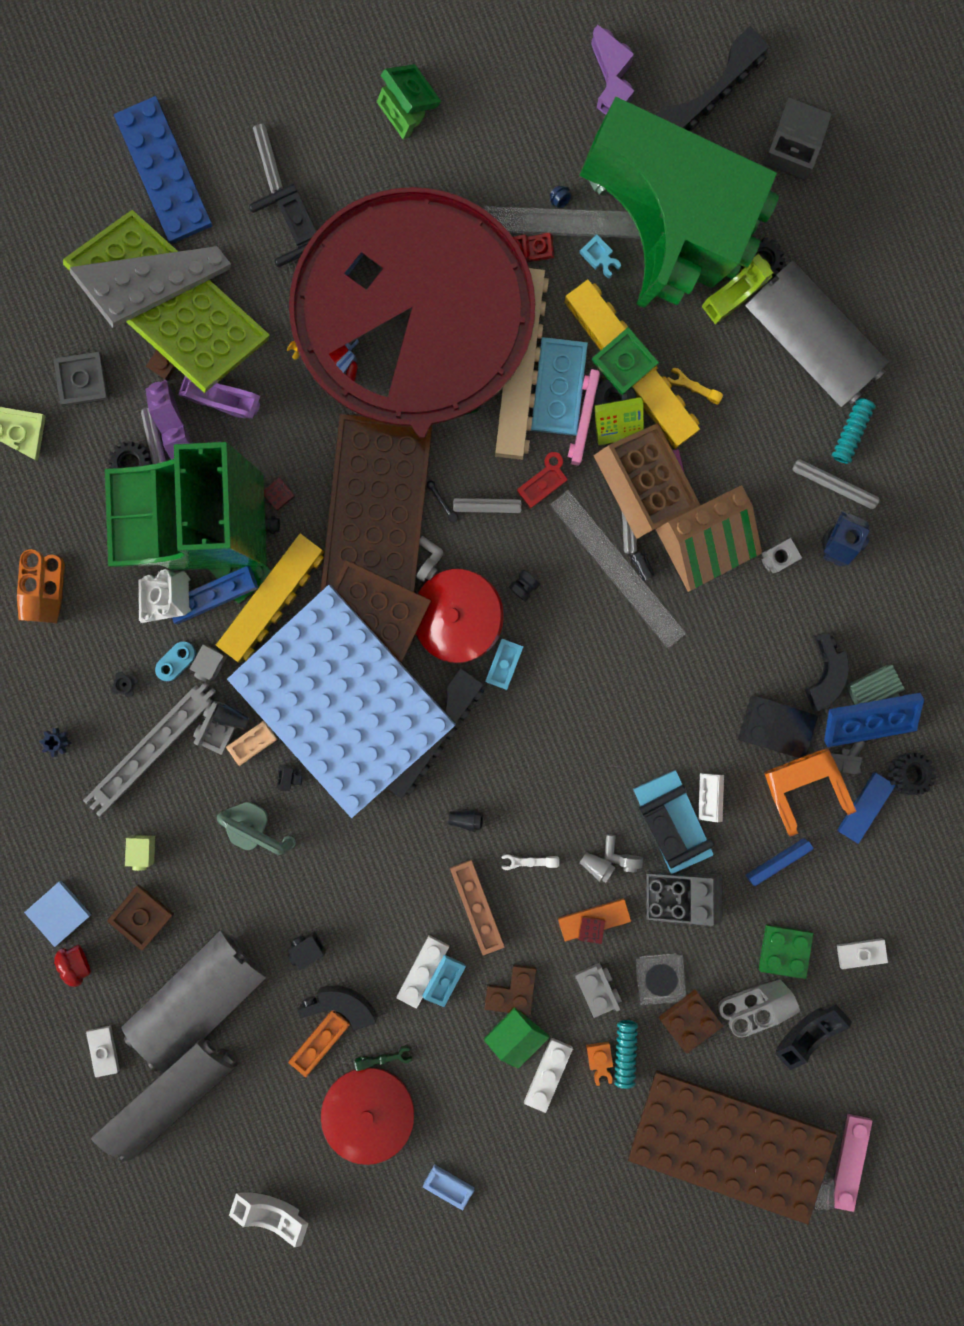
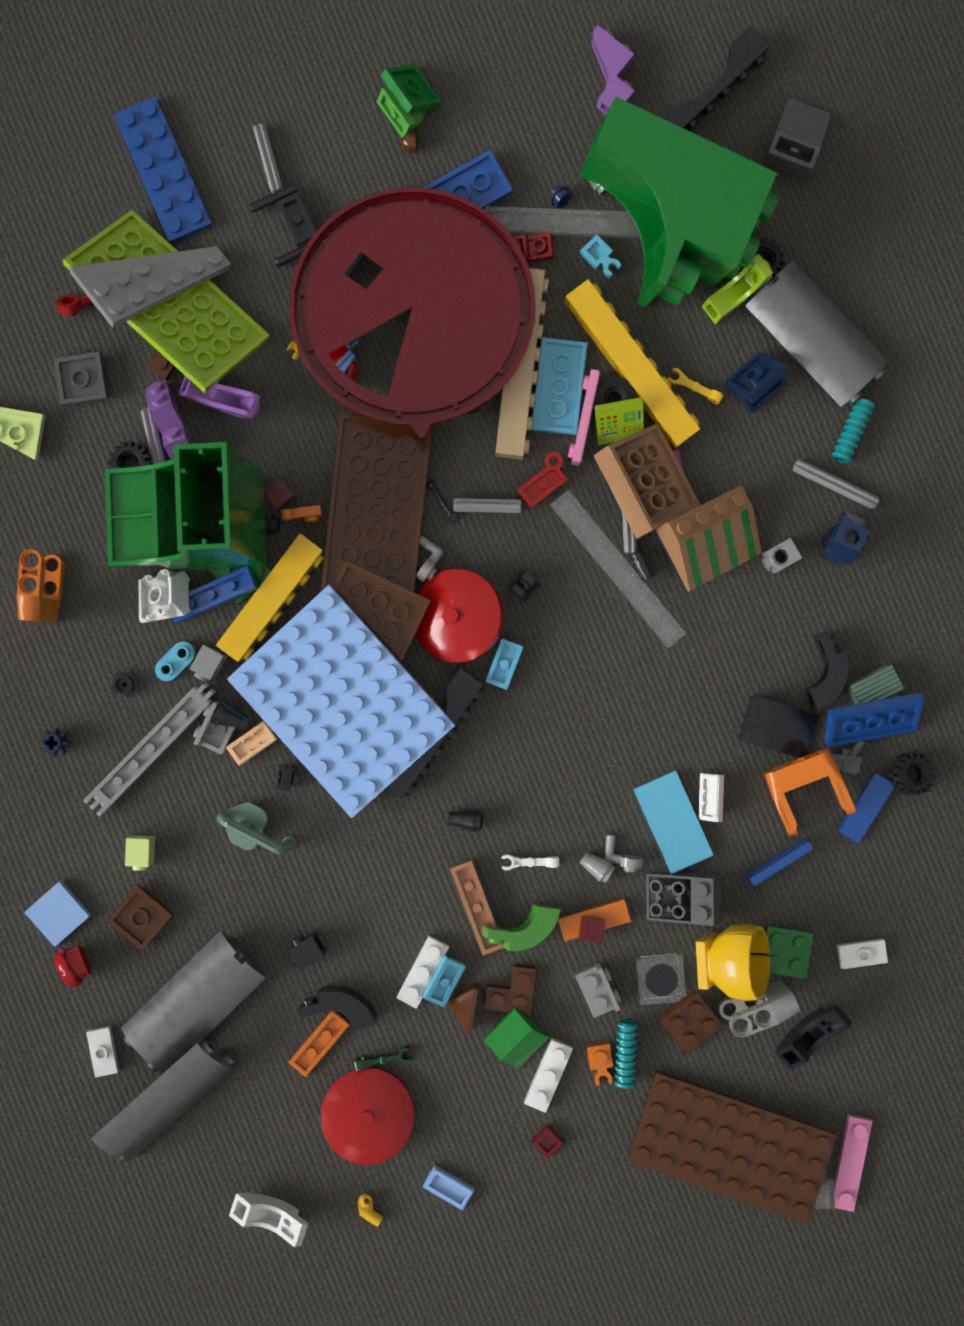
green plate [592,327,659,395] -> none
black plate [639,785,715,869] -> none
none -> red plate [56,293,94,317]
none -> orange plate [281,505,324,523]
none -> yellow arm [358,1194,383,1227]
none -> reddish brown hinge [401,132,418,152]
none -> blue plate [422,150,513,209]
none -> reddish brown slope [448,983,479,1036]
none -> bright green arch [482,904,560,951]
none -> dark red tile [531,1124,564,1159]
none -> yellow plate [696,924,770,1001]
none -> dark blue bracket [724,352,789,414]

